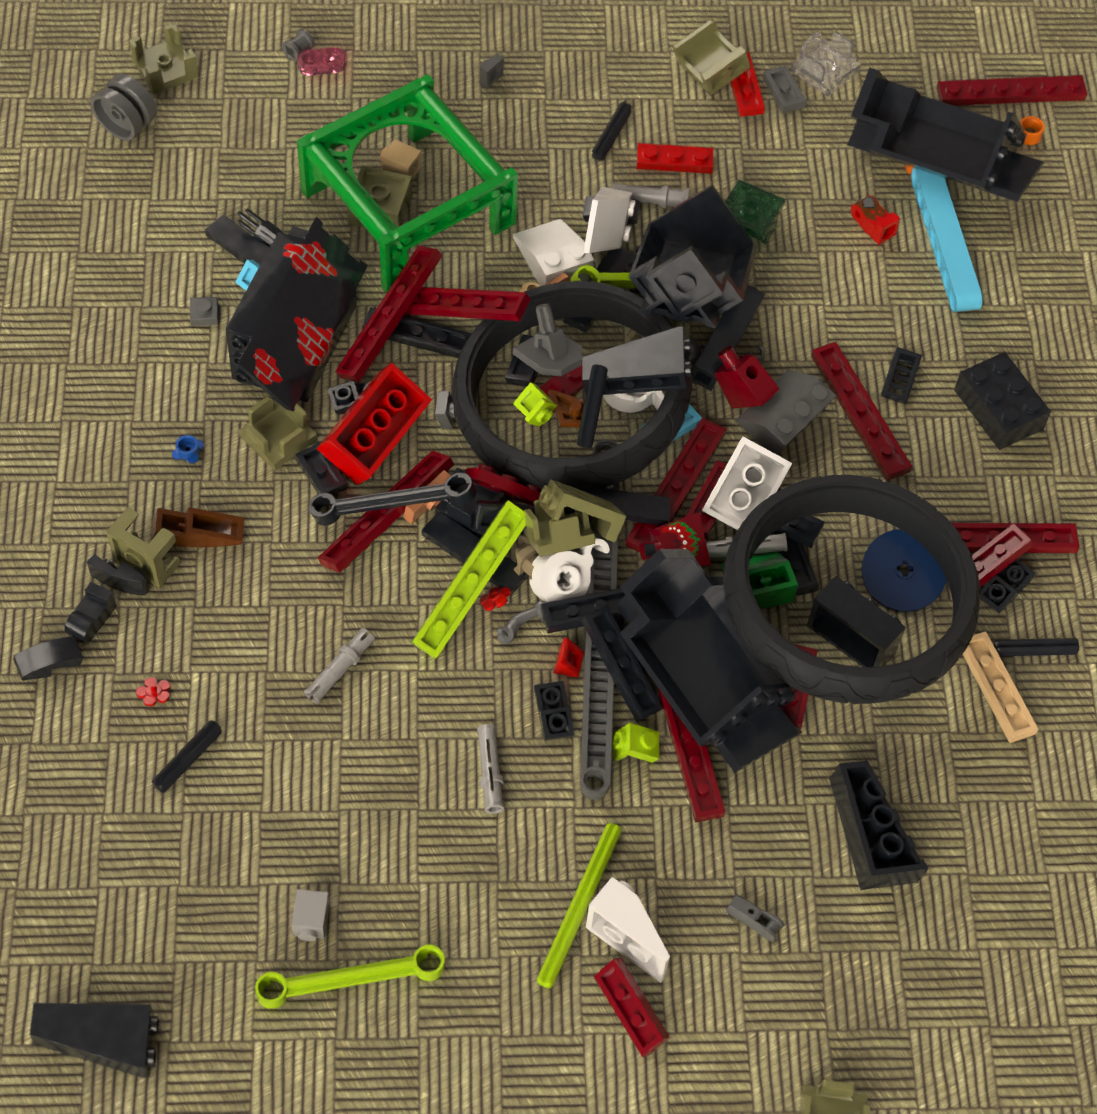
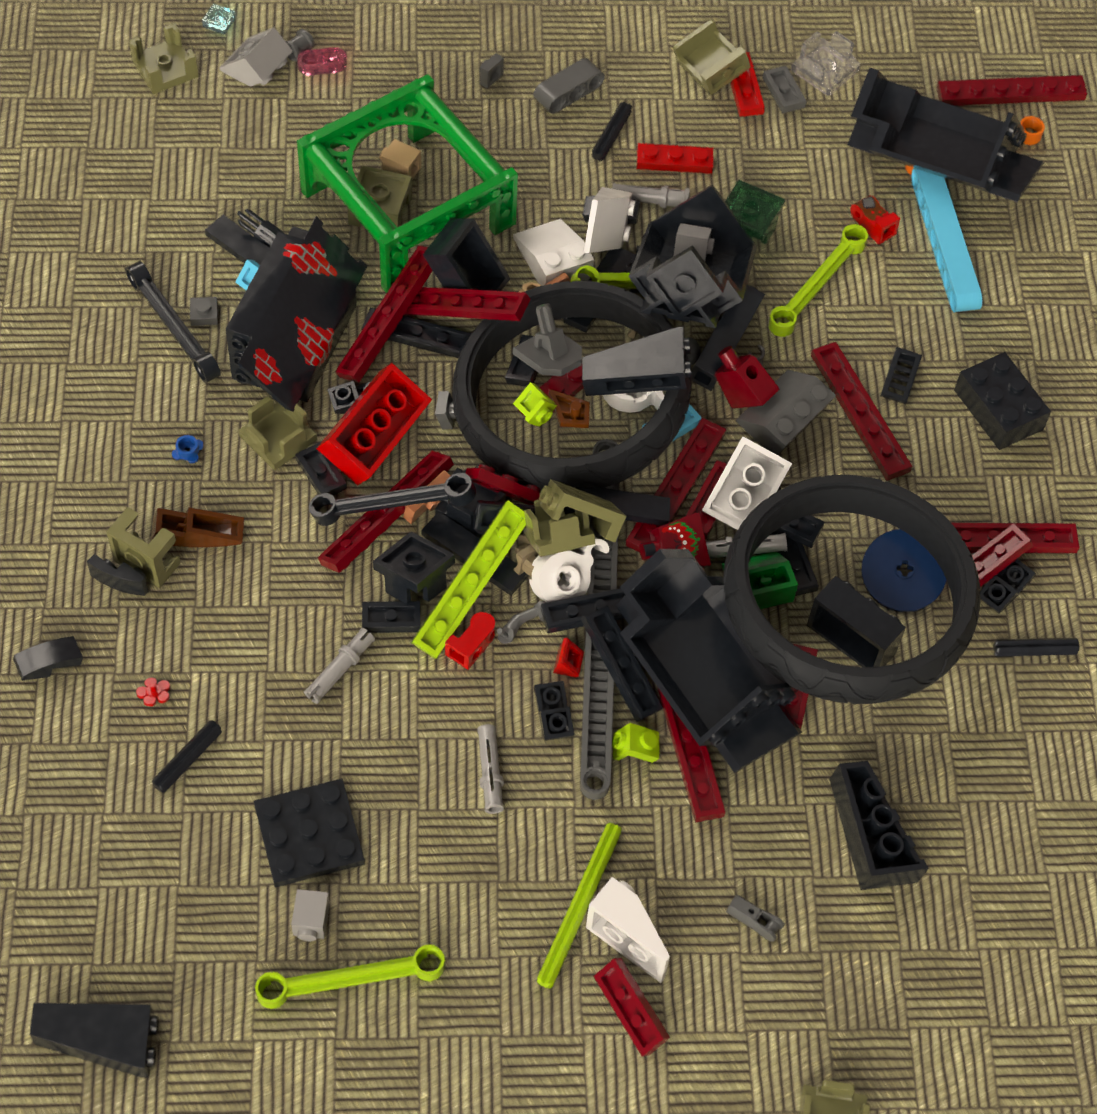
black leg [64,582,117,642] -> none
dark grey wheel [90,73,157,141] -> none
red plant [479,587,511,611] -> none
black axle [577,364,608,448] -> none
tan plate [963,631,1039,743] -> none
none -> black piece [125,261,221,383]
none -> clear light blue plate [202,4,236,34]
none -> light grey slope [219,27,293,87]
none -> black plate [254,779,365,888]
none -> black plate [362,601,421,633]
none -> black panel [373,531,455,604]
none -> black piece [423,218,511,291]
none -> red leg [445,612,495,670]
none -> dark grey beam [533,58,605,114]
none -> light grey brick [673,223,715,261]
none -> lime piece [768,224,868,337]

